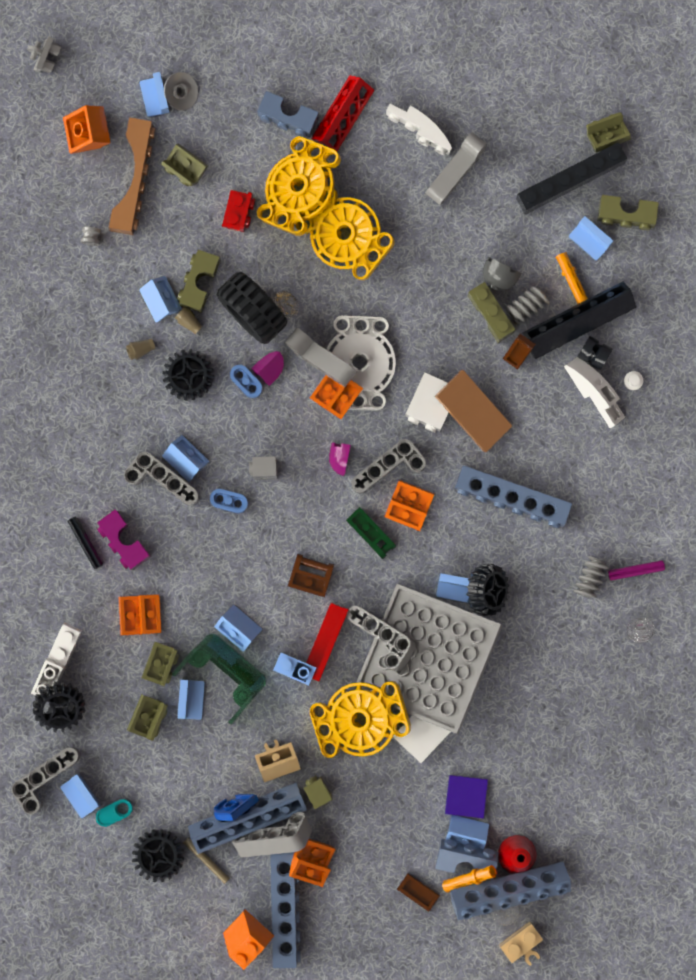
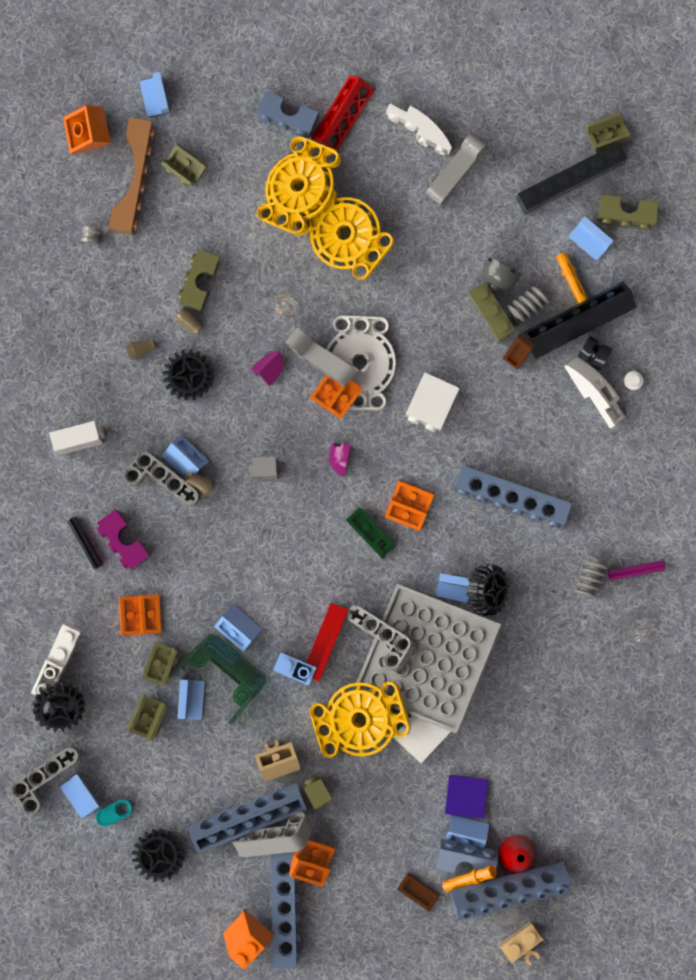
light grey hips [27,36,61,73] -> none
light blue panel [140,276,182,322] -> none
light grey dish [164,72,198,110] -> none
dark tan bar [183,837,230,884] -> none
medium blue plate [210,489,248,514] -> none
blue tile [214,794,259,821] -> none
black tyre [216,272,287,344] -> none
red bracket [222,190,256,232] -> none
medium blue plate [230,365,262,398] -> none
reddish brown plate [288,554,334,598] -> none
light grey beam [351,439,426,494] -> none
medium nougat tile [435,370,512,452] -> none
none -> white brick [49,421,105,455]
none -> dark tan cone [185,472,215,496]

